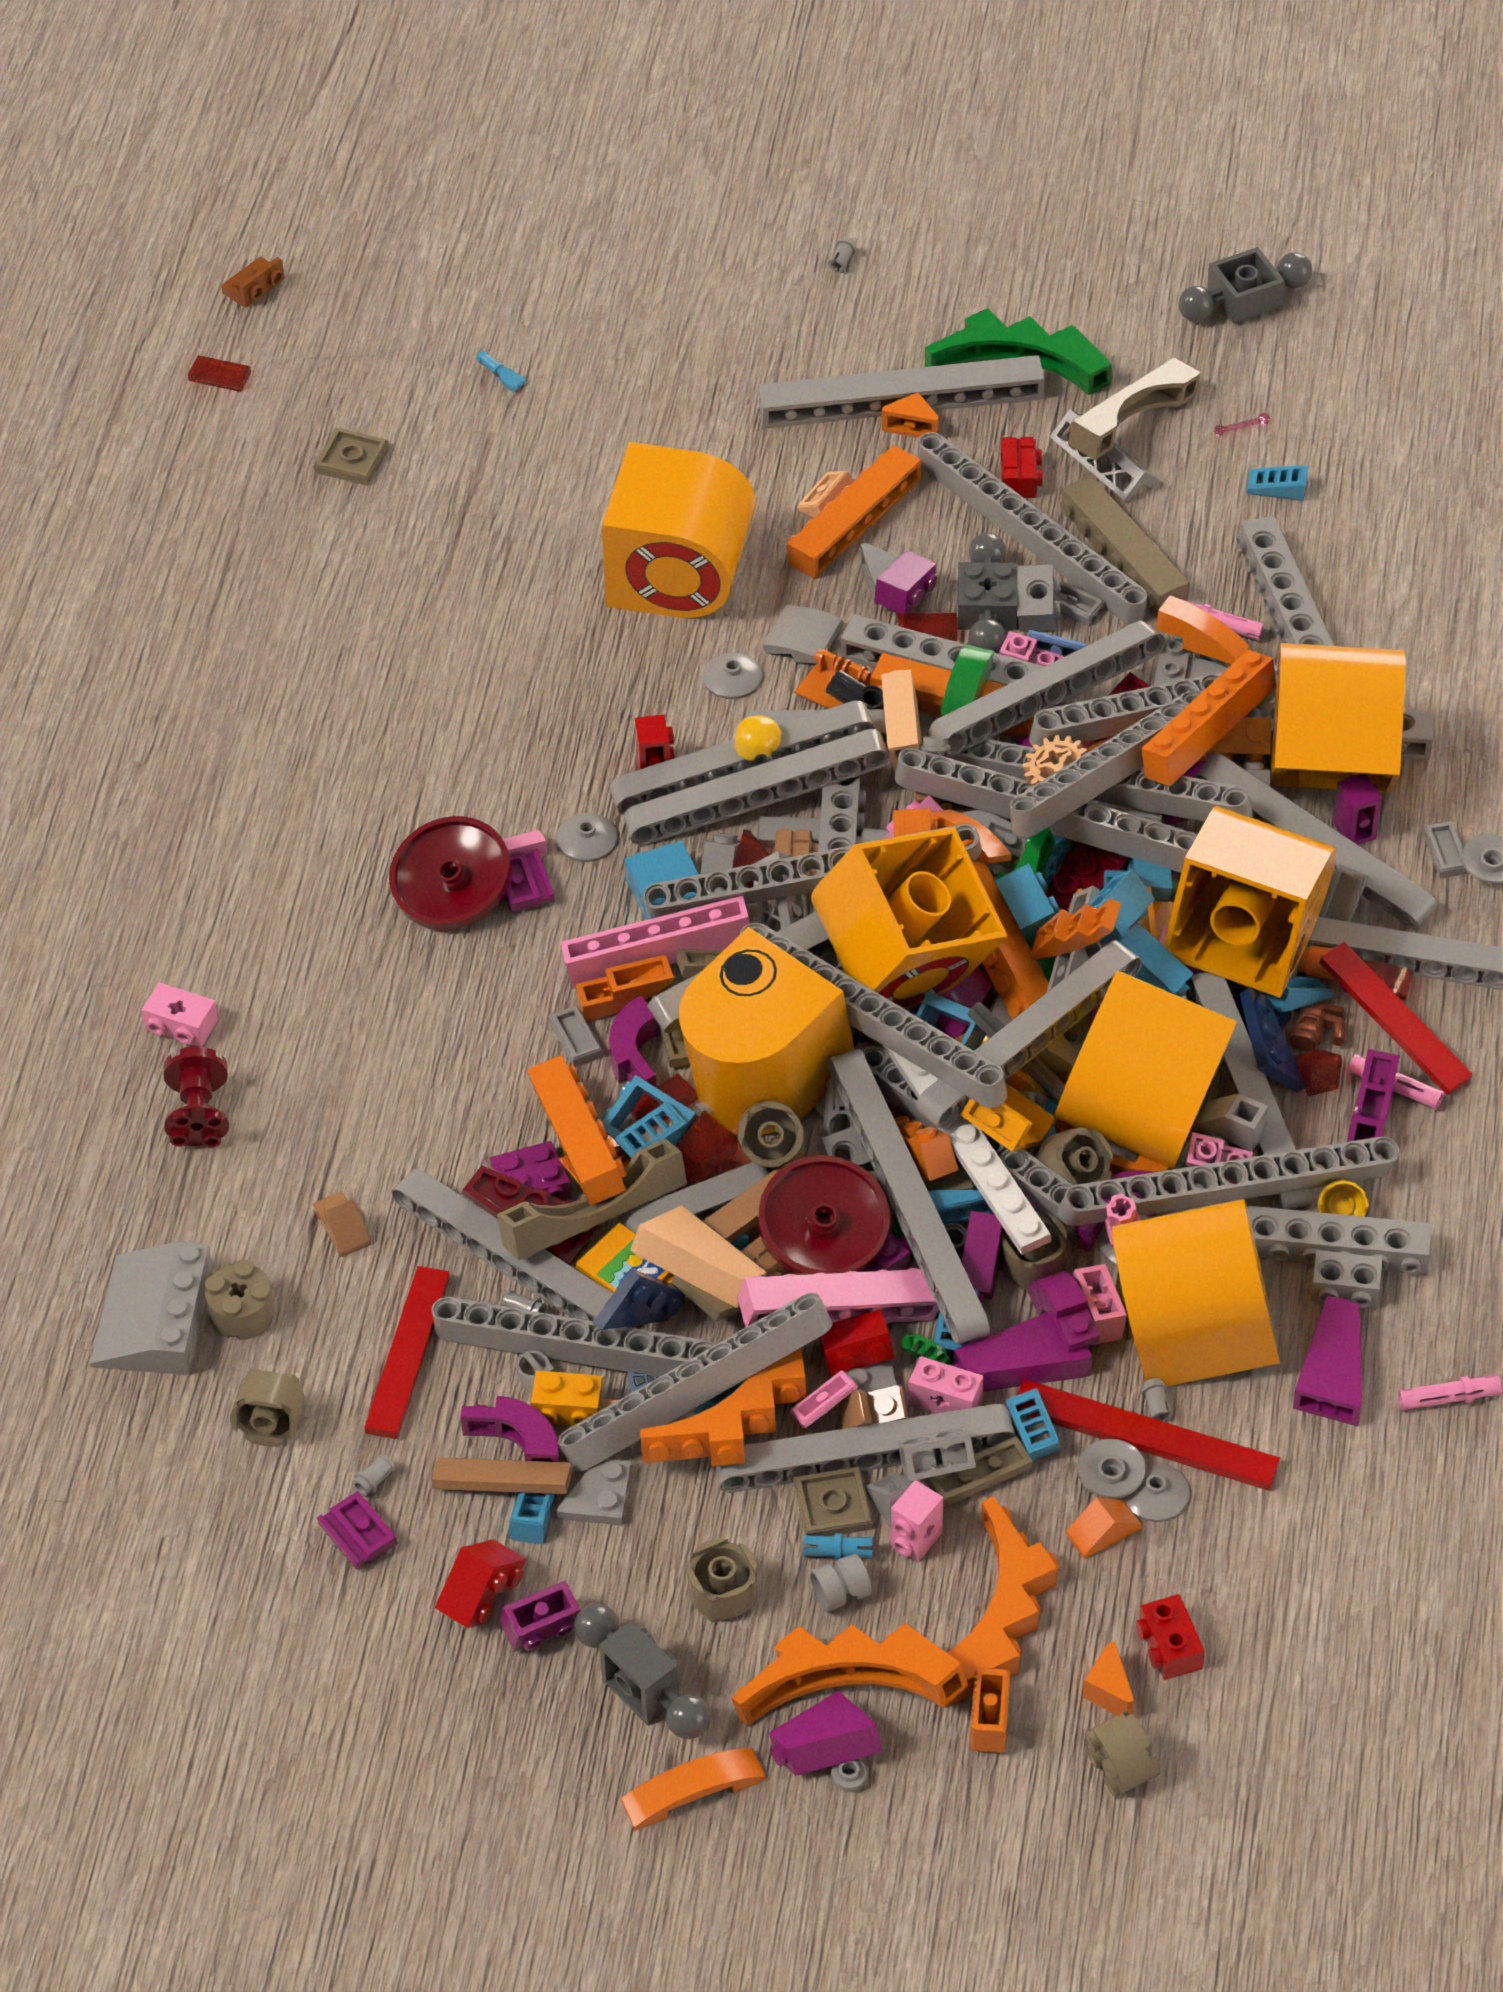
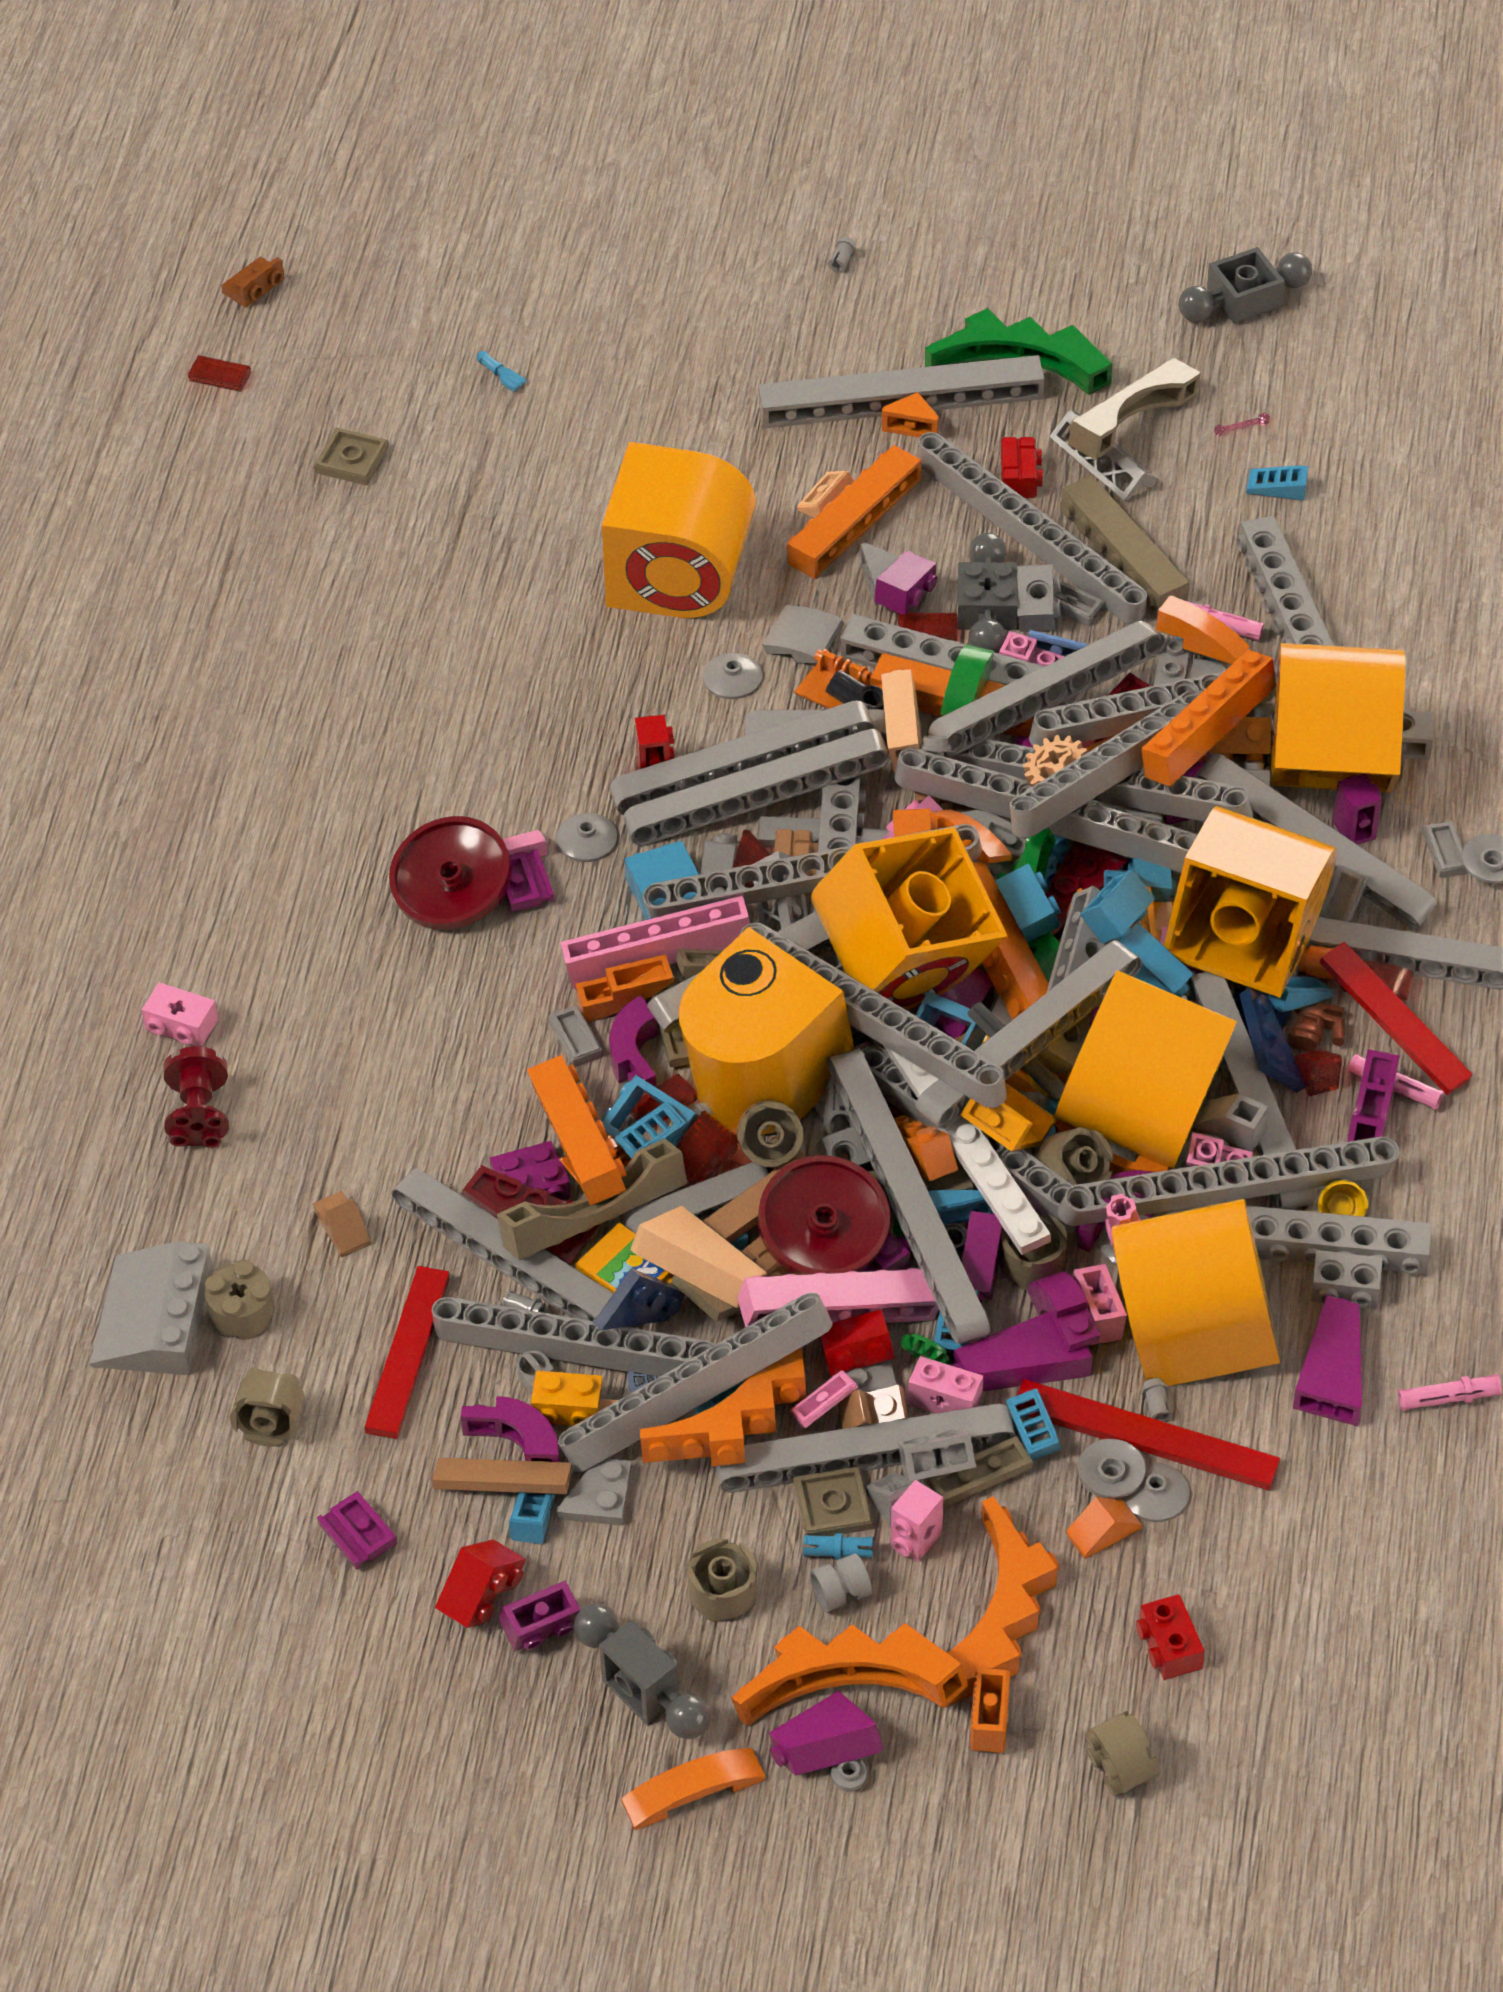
light grey pin [352,1455,395,1496] -> none
yellow hair [734,715,782,761] -> none
orange slope [1029,898,1121,960] -> none
orange slope [1083,1641,1134,1715] -> none

